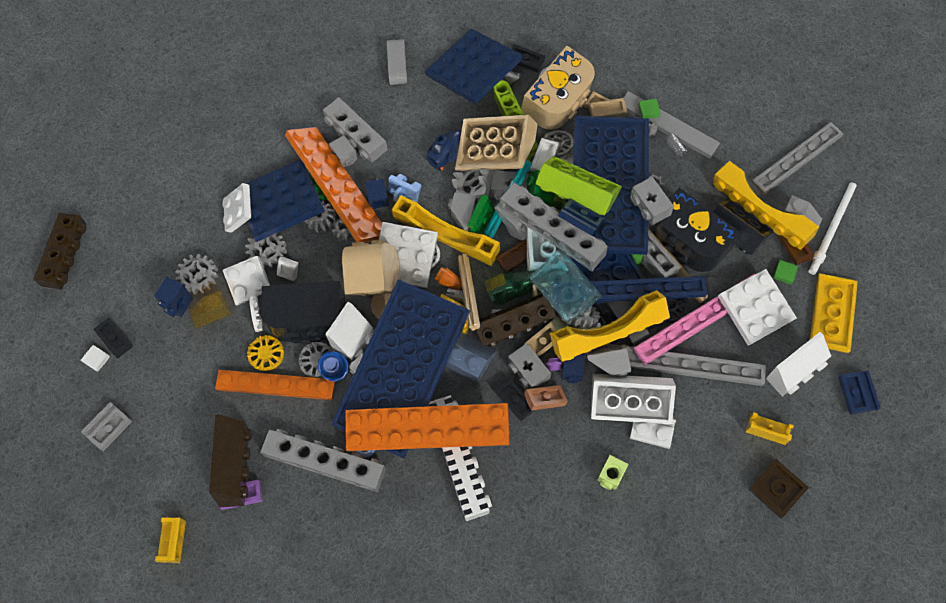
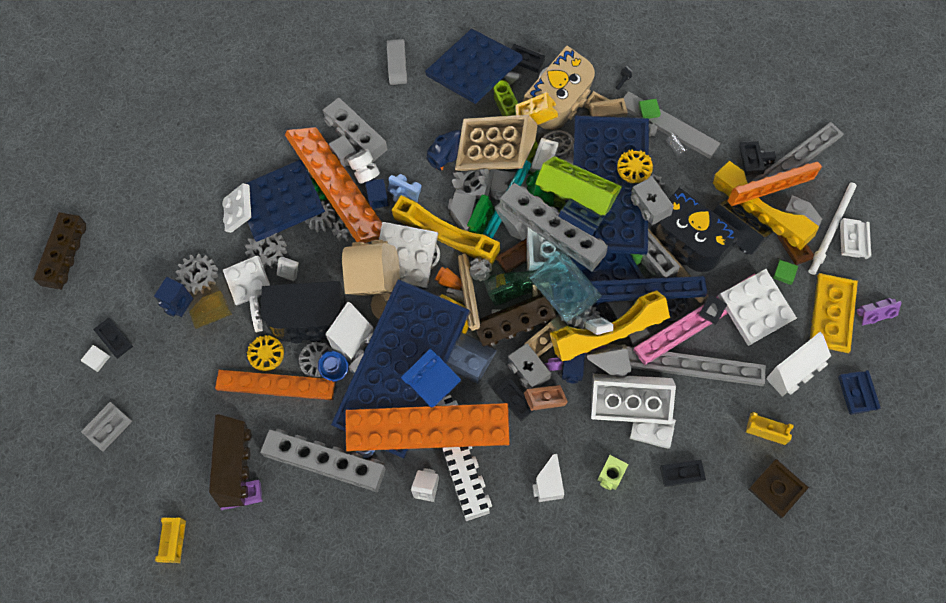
none -> white wheel [347,149,380,183]
none -> blue bracket [401,349,461,408]
none -> white slope [411,468,439,502]
none -> light grey gear [469,258,492,281]
none -> yellow hinge [515,92,558,125]
none -> white slope [532,454,564,502]
none -> white tile [585,317,613,335]
none -> black hand [616,66,632,90]
none -> yellow wheel [617,150,653,183]
none -> black plate [660,459,706,487]
none -> black slope [698,295,727,325]
none -> orange plate [728,162,822,206]
none -> black hinge [739,141,776,176]
none -> white plate [840,218,871,259]
none -> medium lavender hinge [857,298,901,326]

